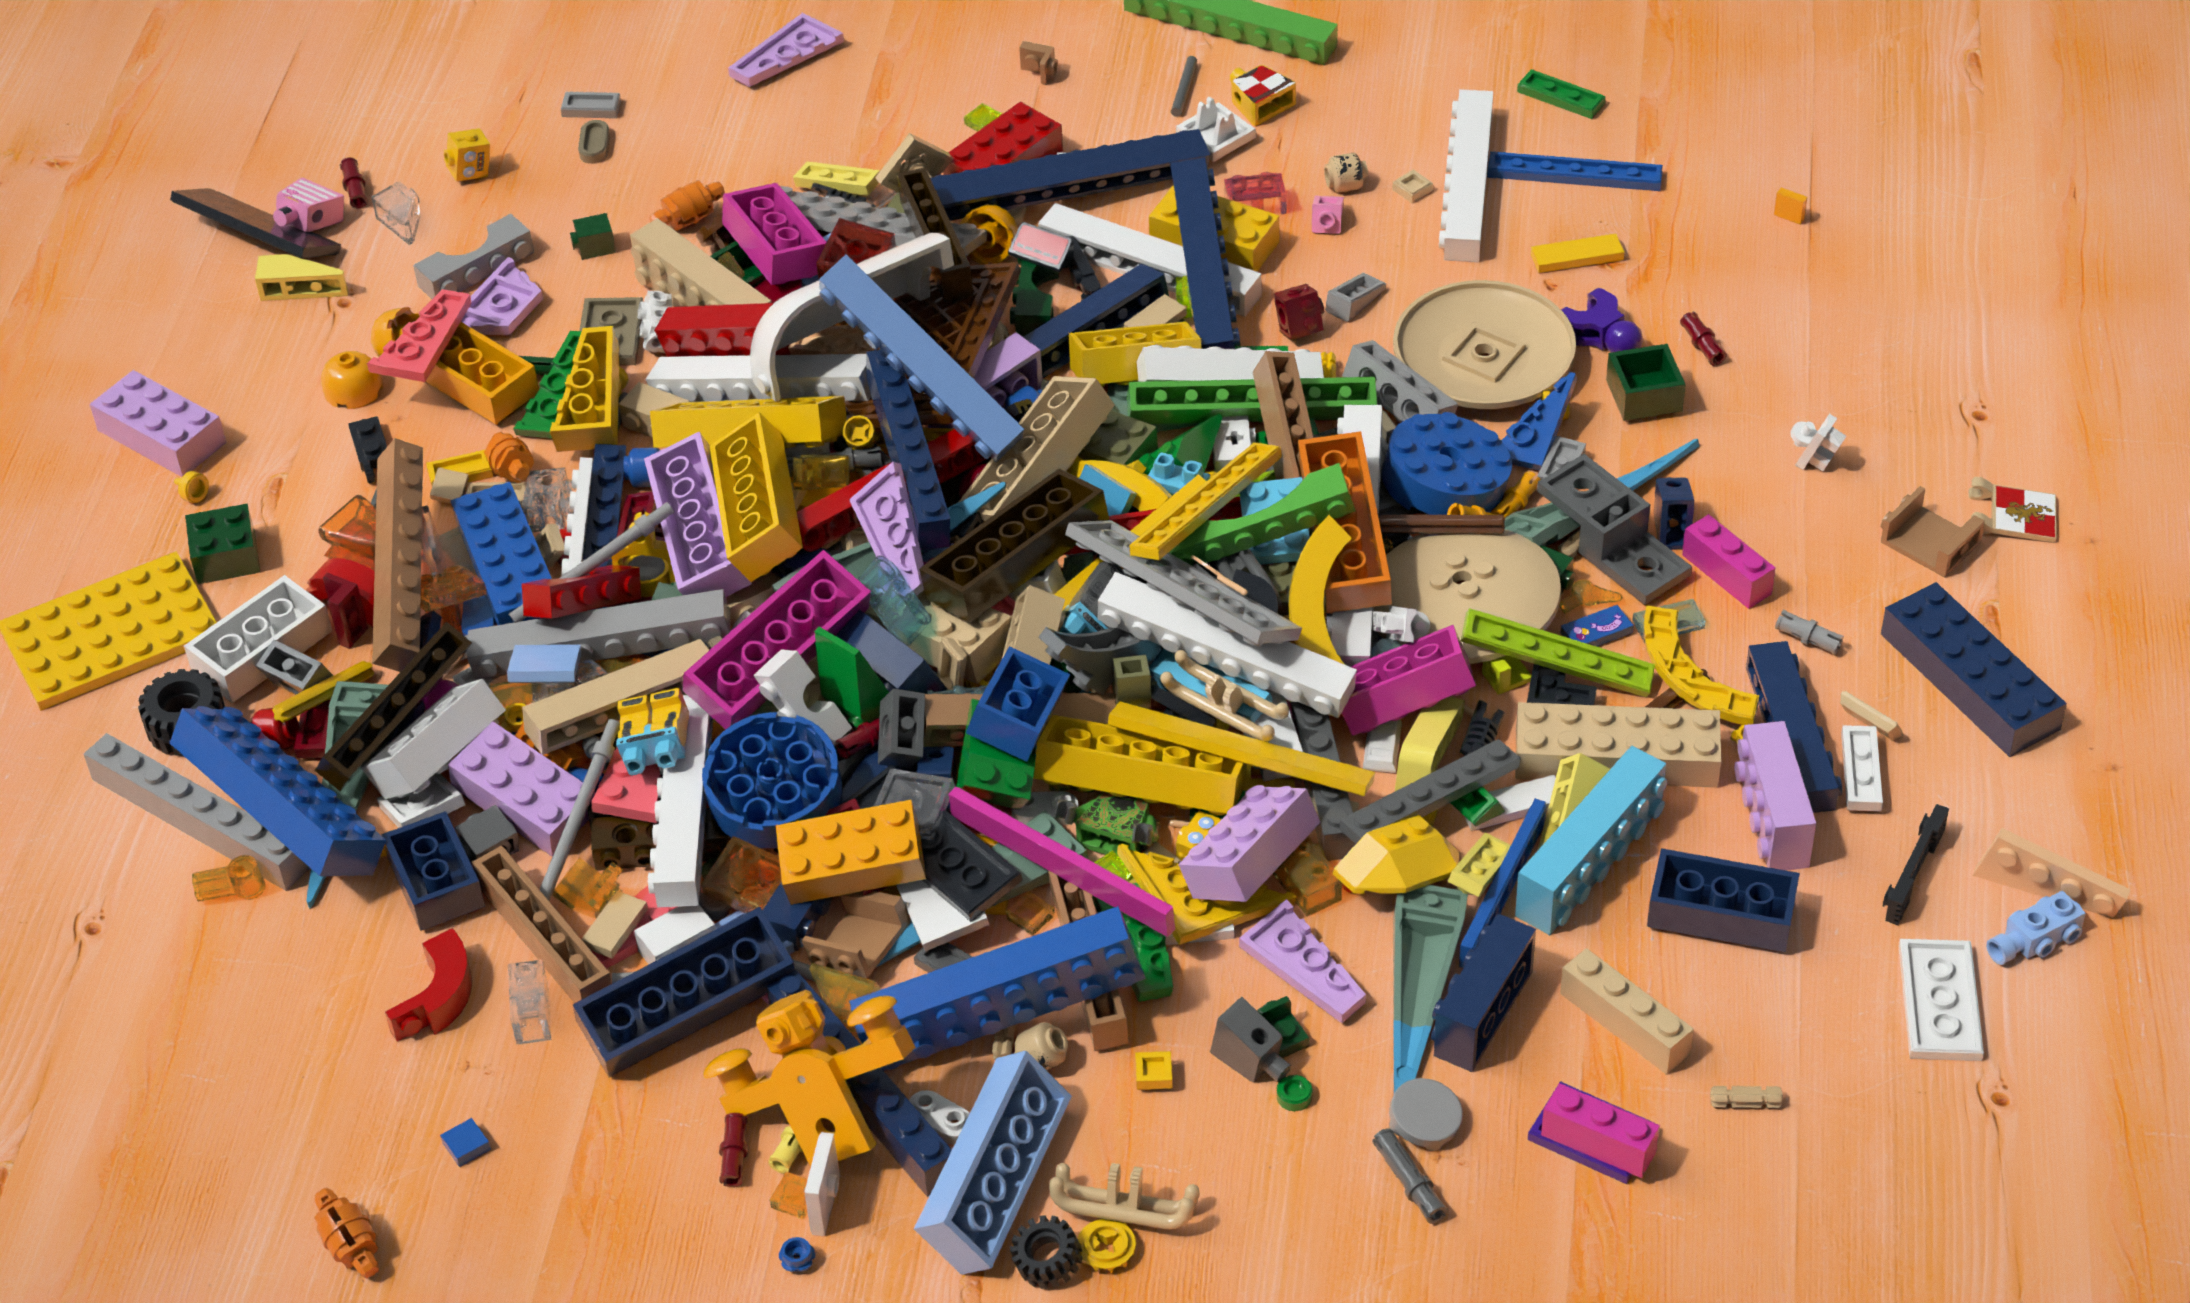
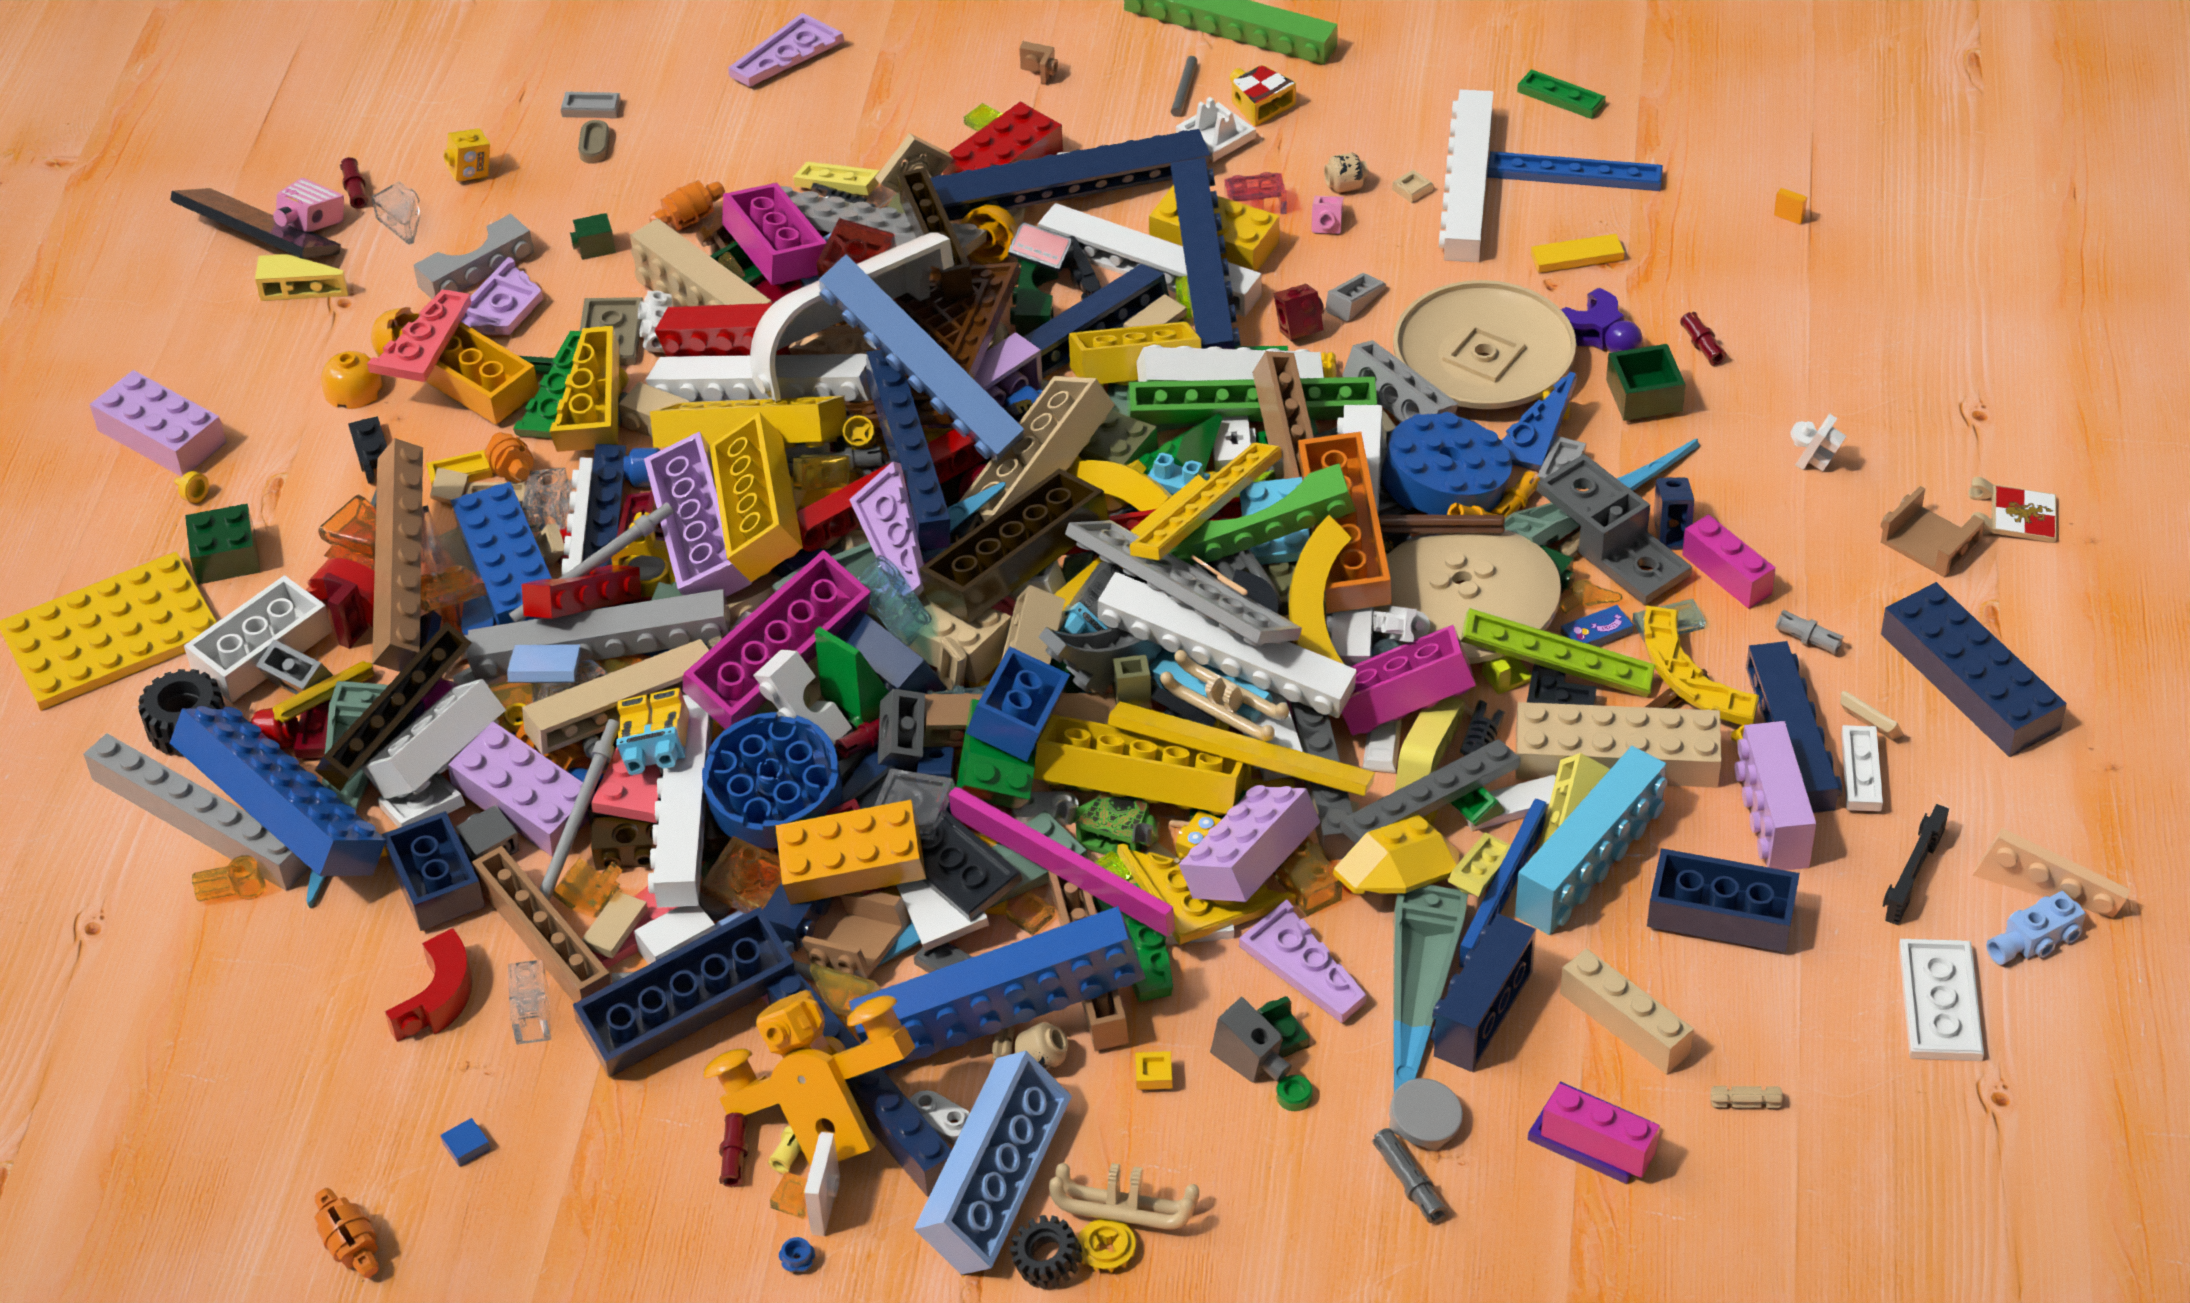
dark azure tile [1079,464,1137,516] -> none

